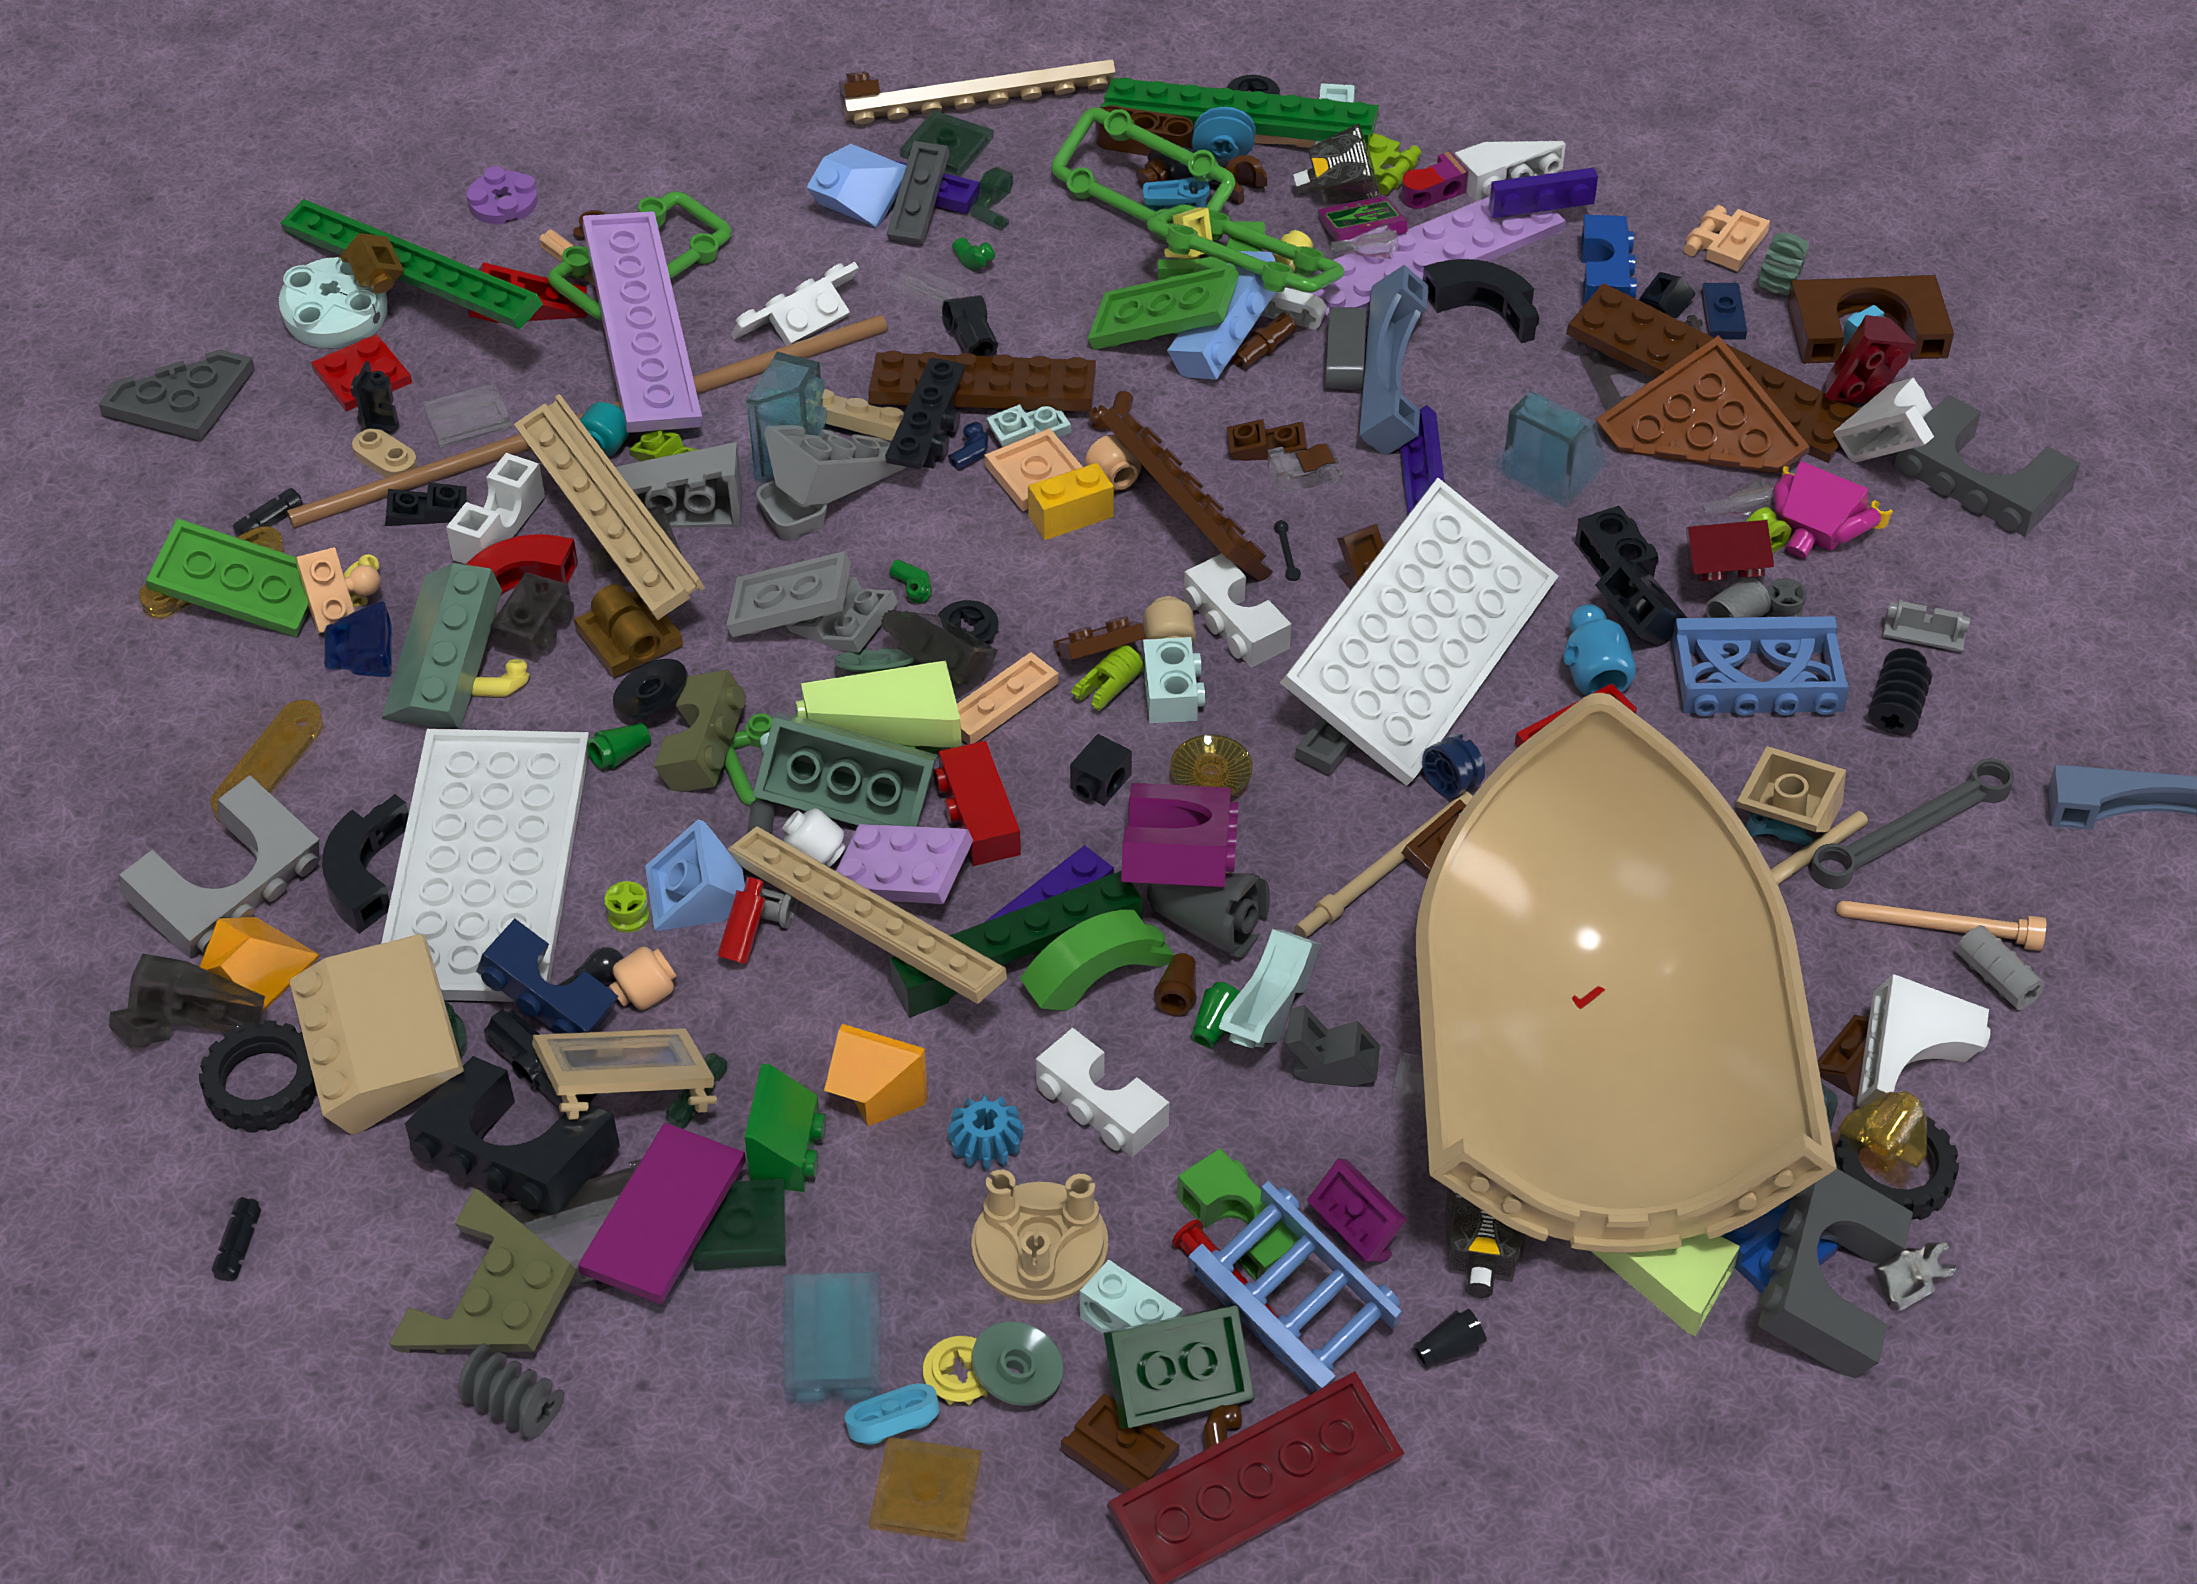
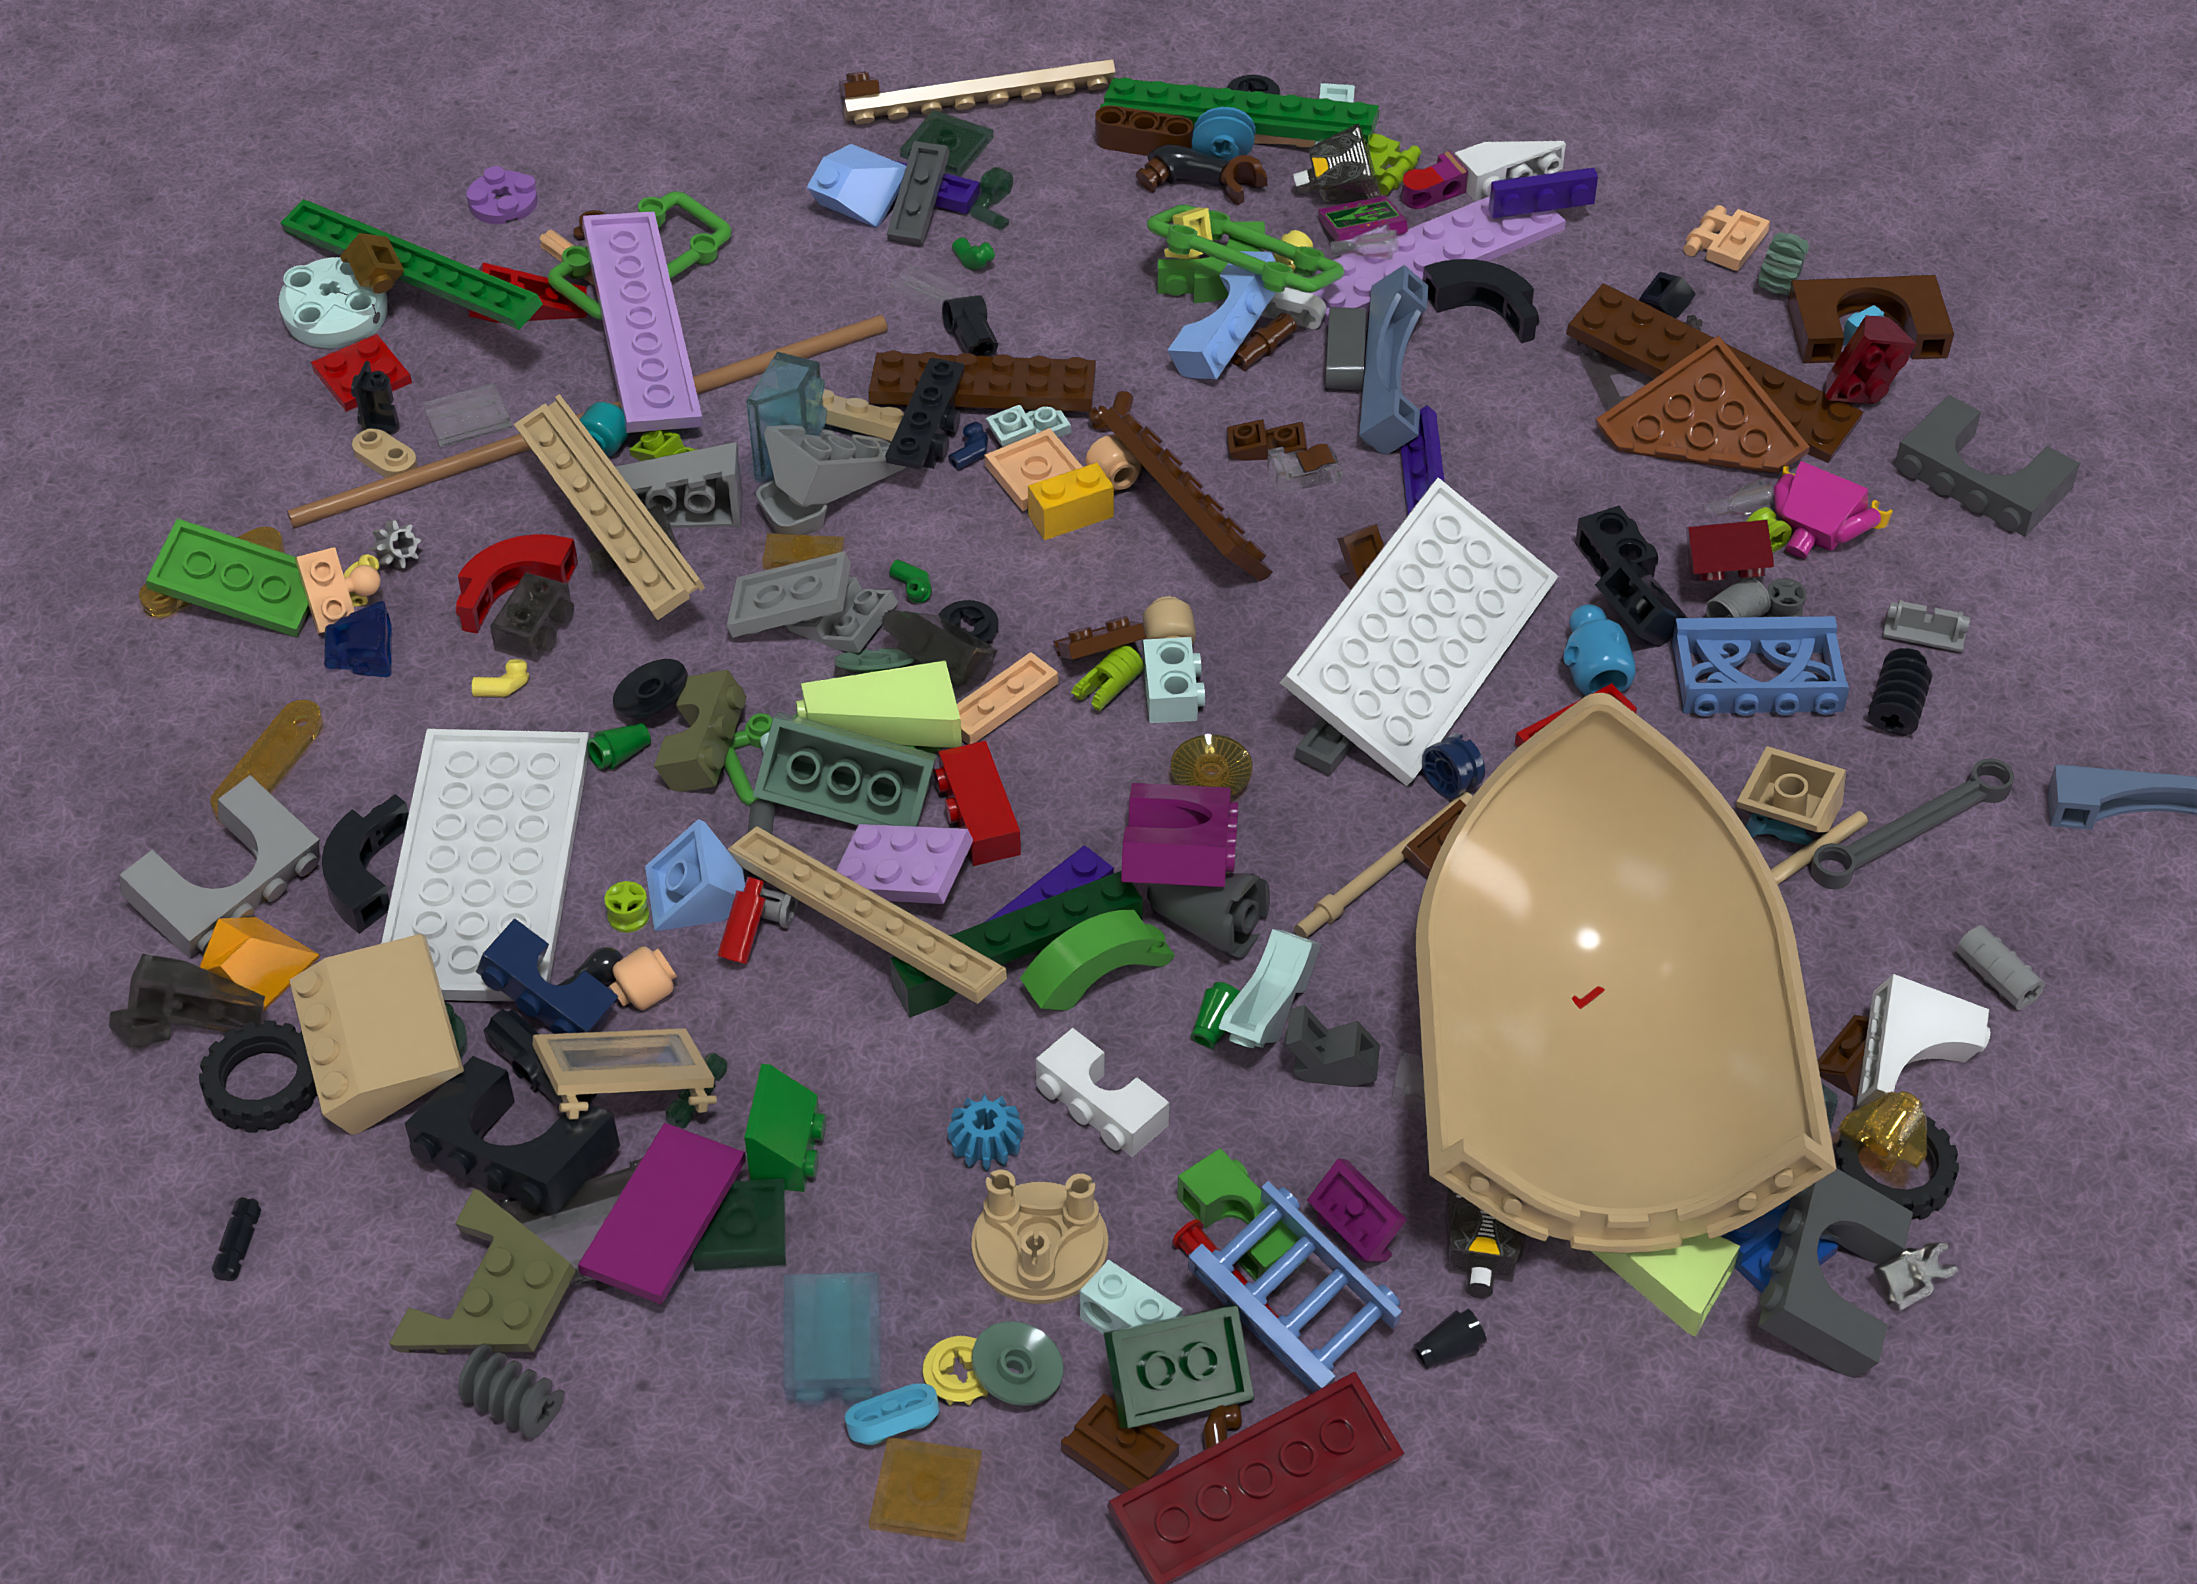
dark grey plate [99,349,255,441] -> none
black axle [233,488,303,541] -> none
sand green slope [382,563,502,729] -> none
black slope [385,482,467,526] -> none
white arch [446,453,545,564] -> none
pearl gold plate [574,584,683,678] -> none
white bracket [730,262,859,345] -> none
white head [782,808,845,867] -> none
light orange slope [824,1024,928,1127] -> none
bright green bar [1051,107,1235,241] -> none
black brick [1070,734,1132,806] -> none
bright green plate [1088,264,1239,350] -> none
dark azure piece [1143,177,1210,212] -> none
reddish brown cone [1154,953,1197,1016] -> none
white arch [1182,554,1292,668] -> none
black hinge [1274,520,1301,581] -> none
clear light blue slope [1502,390,1606,508] -> none
blue arch [1581,214,1637,306] -> none
dark blue plate [1701,283,1747,340] -> none
white arch [1833,377,1934,463] -> none
light nougat piece [1836,901,2046,951] -> none
none -> light grey gear [370,520,422,569]
none -> clear yellow plate [762,533,844,569]

